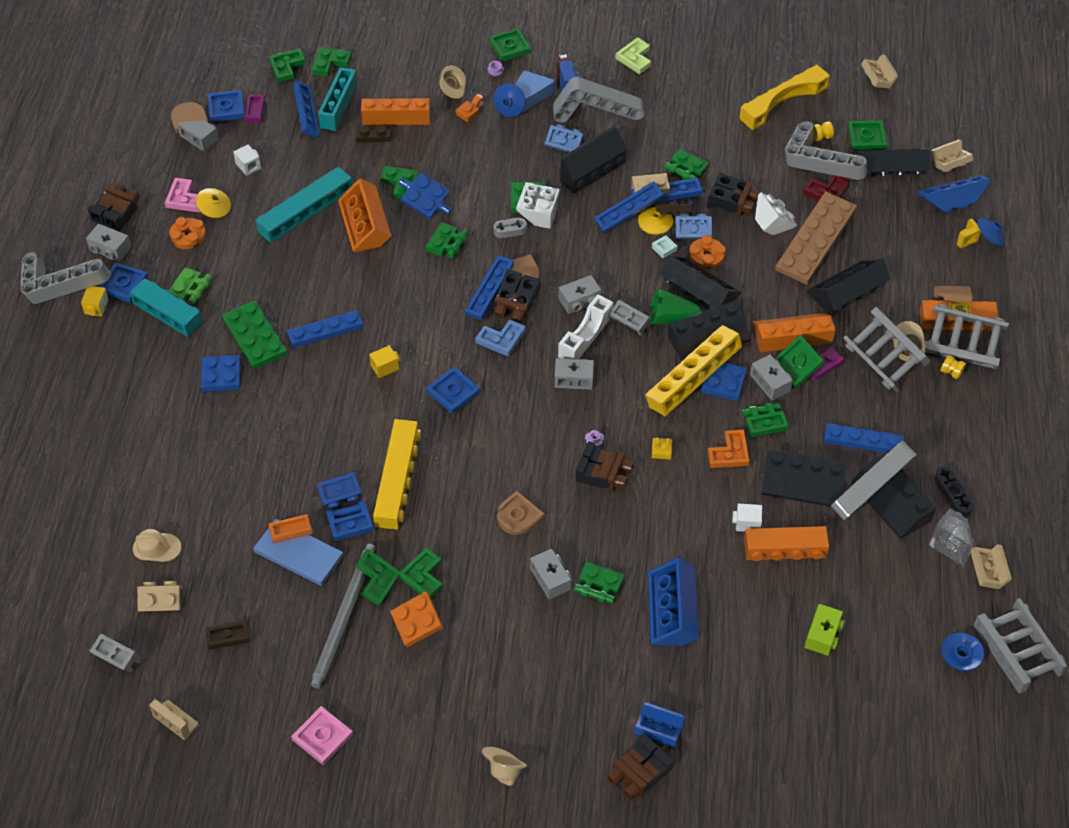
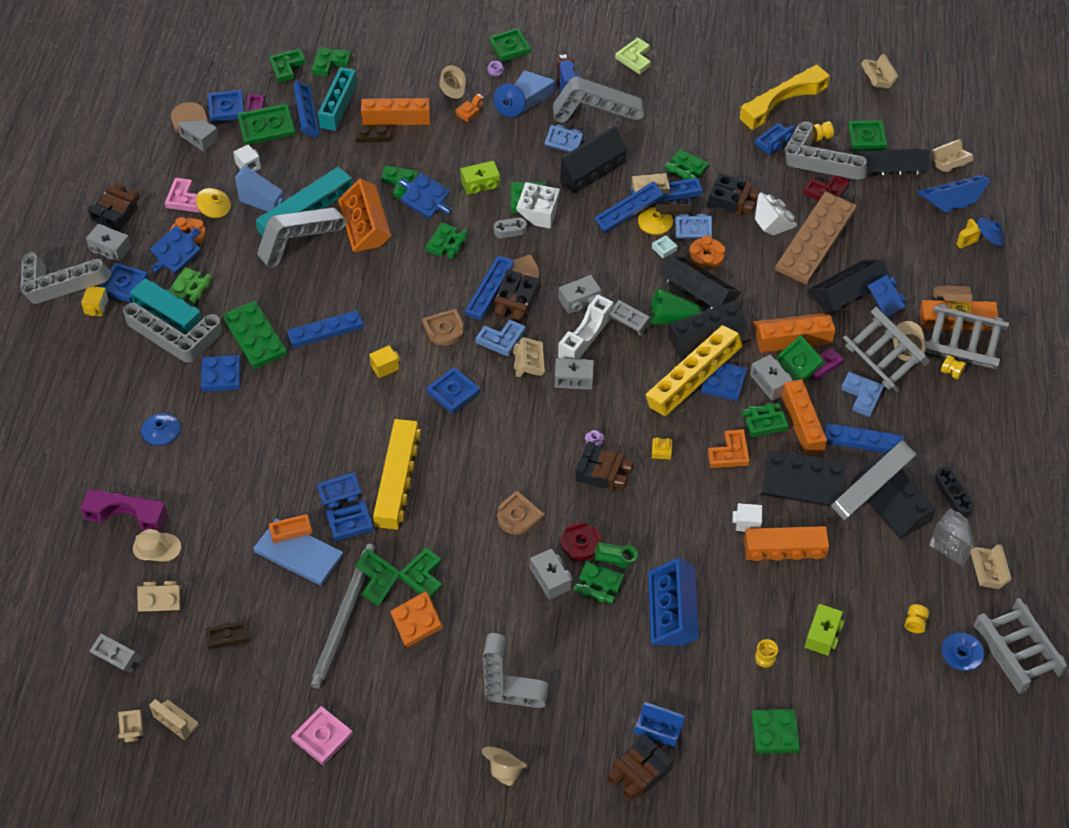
none -> magenta arch [80,489,168,532]
none -> tan bracket [118,710,143,742]
none -> light grey beam [123,303,222,362]
none -> blue dish [141,413,180,446]
none -> blue plate [150,225,202,275]
none -> medium blue slope [235,166,285,211]
none -> green plate [237,104,295,145]
none -> light grey beam [257,208,347,268]
none -> medium nougat tile [422,309,464,346]
none -> lime brick [460,161,500,195]
none -> light grey beam [483,633,549,708]
none -> tan bracket [513,337,545,377]
none -> dark red plate [561,522,601,562]
none -> green piece [594,542,638,569]
none -> green plate [751,709,799,754]
none -> blue bracket [755,123,795,155]
none -> yellow wheel [755,639,778,668]
none -> orange brick [781,379,827,456]
none -> medium blue plate [841,372,884,417]
none -> blue bracket [868,275,906,317]
none -> yellow wheel [905,604,929,633]

